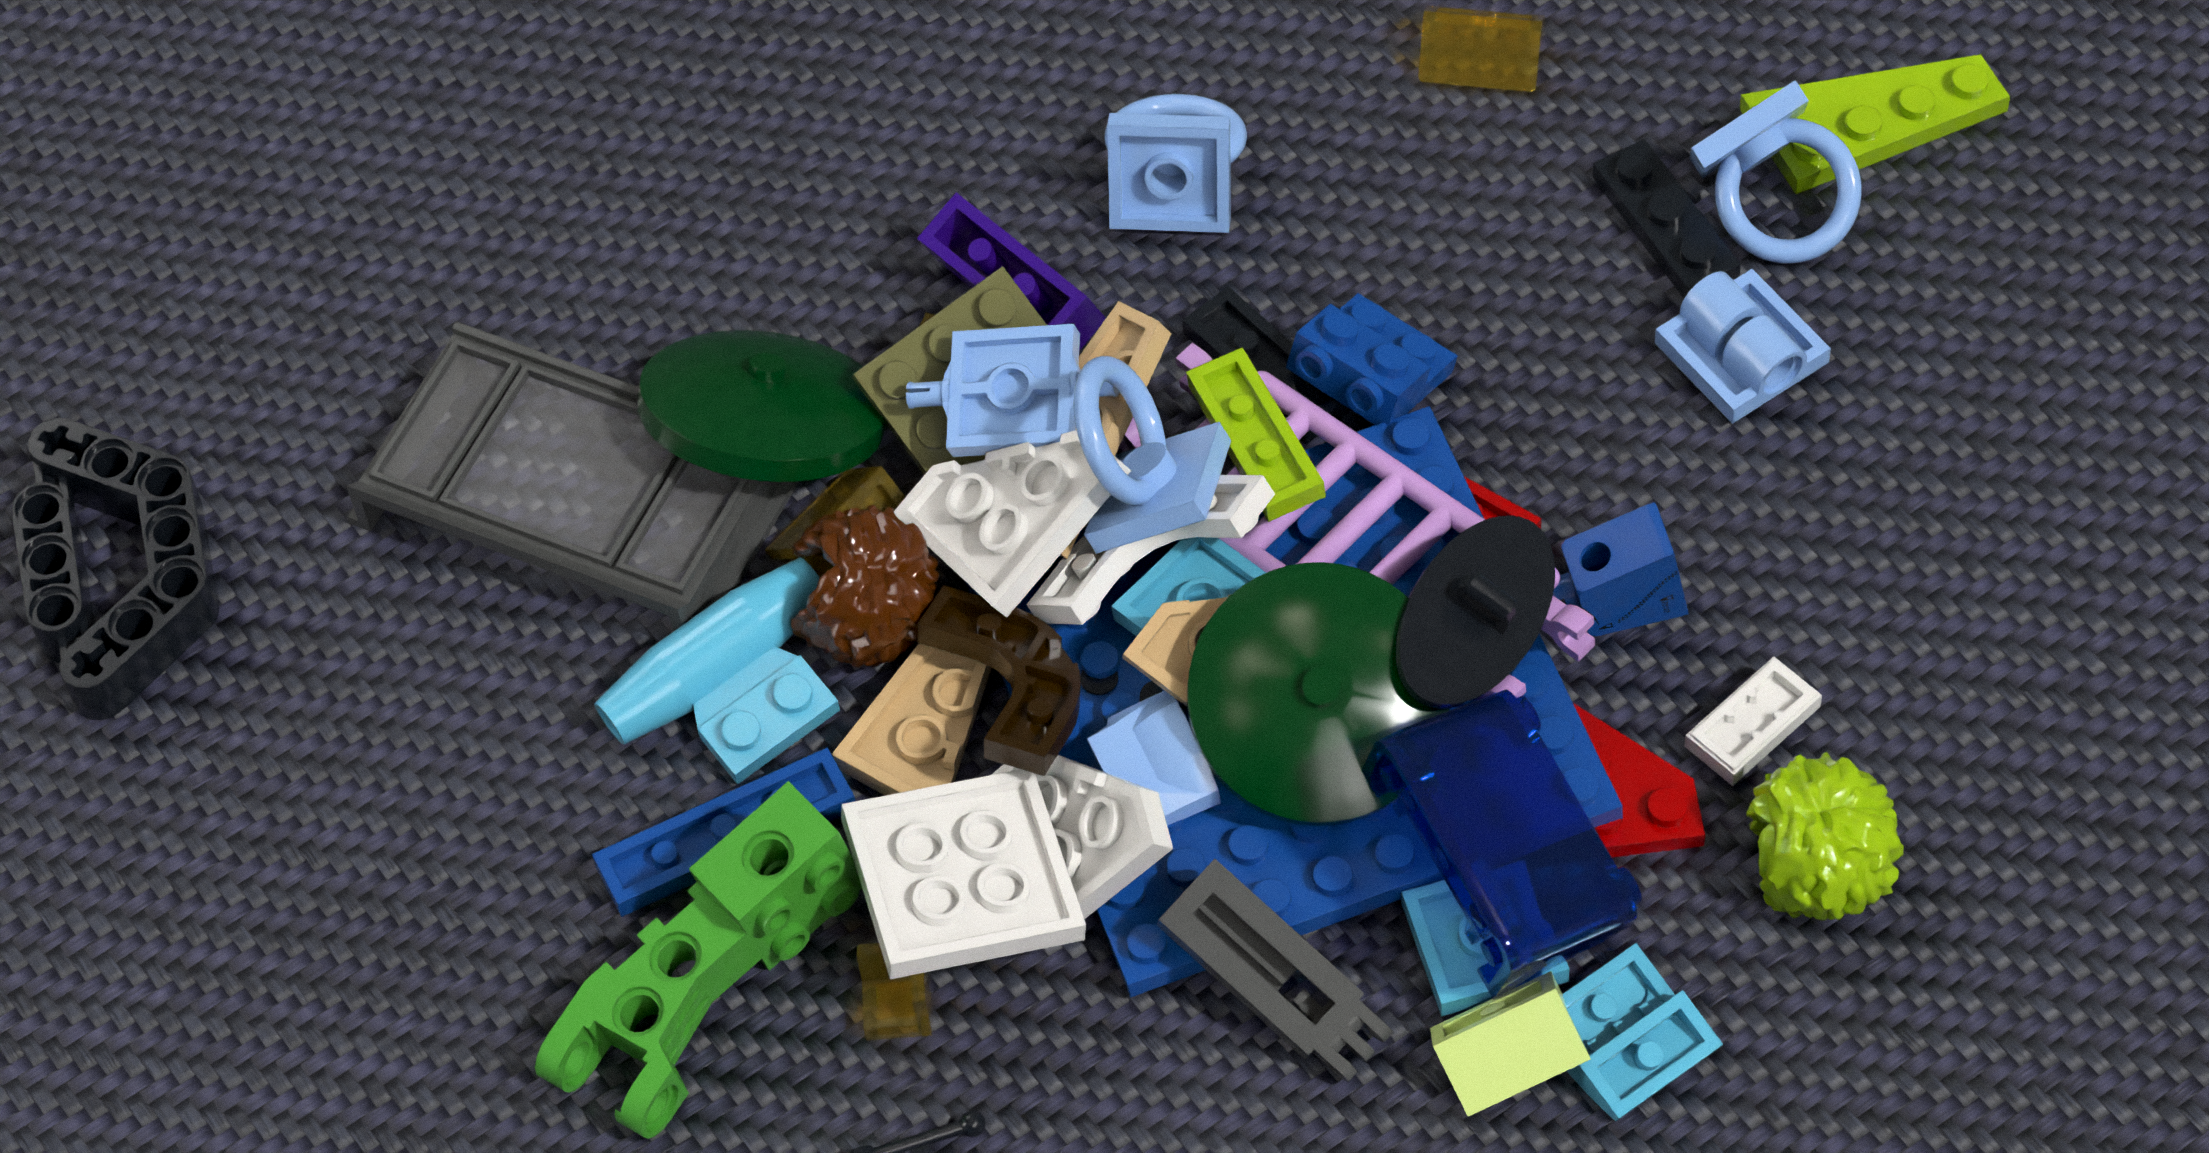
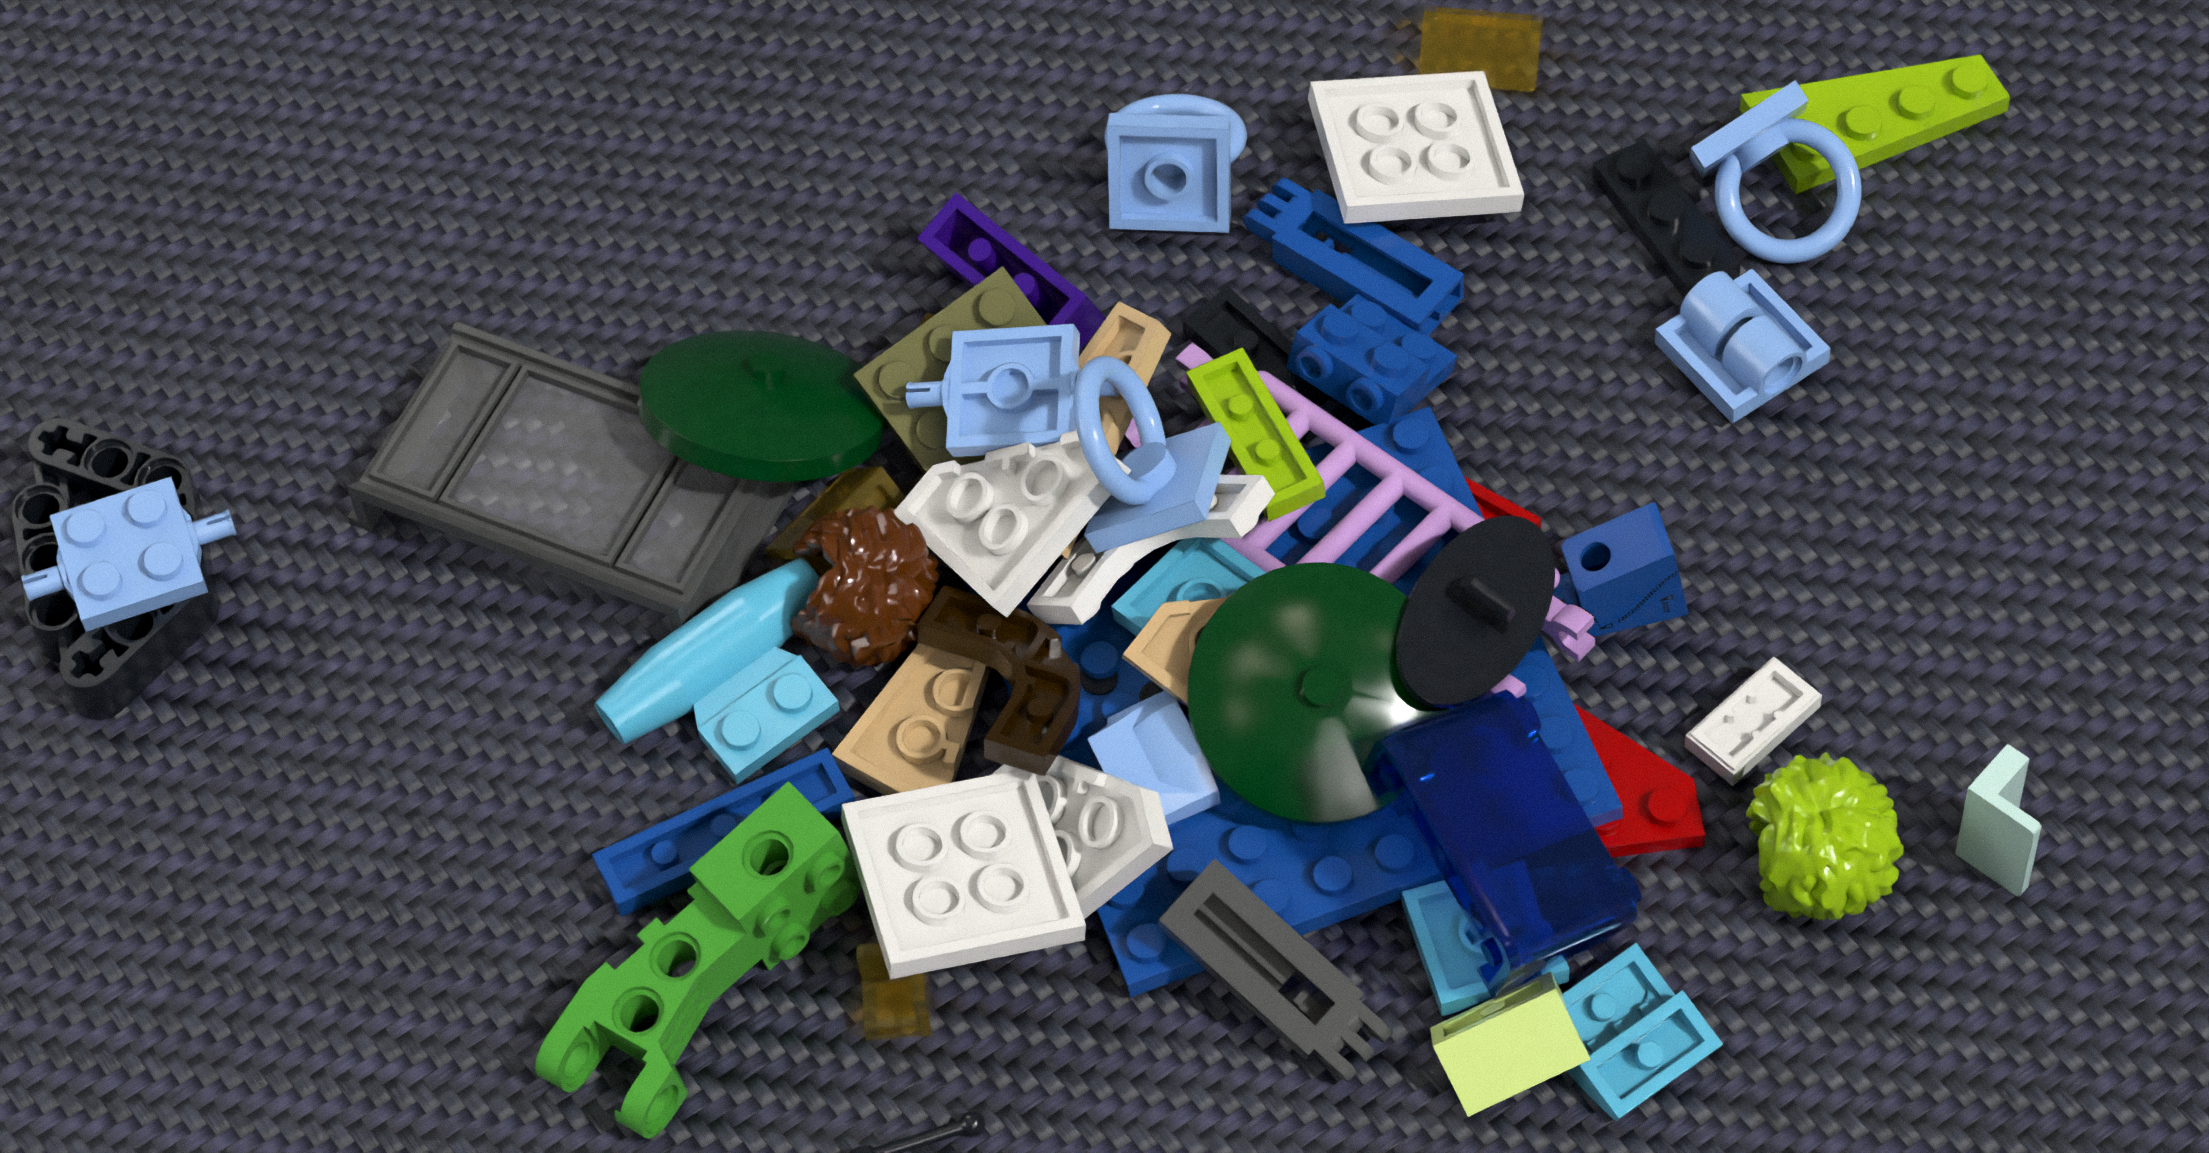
none -> light blue plate [21,477,237,632]
none -> blue hinge [1243,177,1464,336]
none -> white plate [1308,71,1524,224]
none -> light aqua panel [1955,744,2041,896]

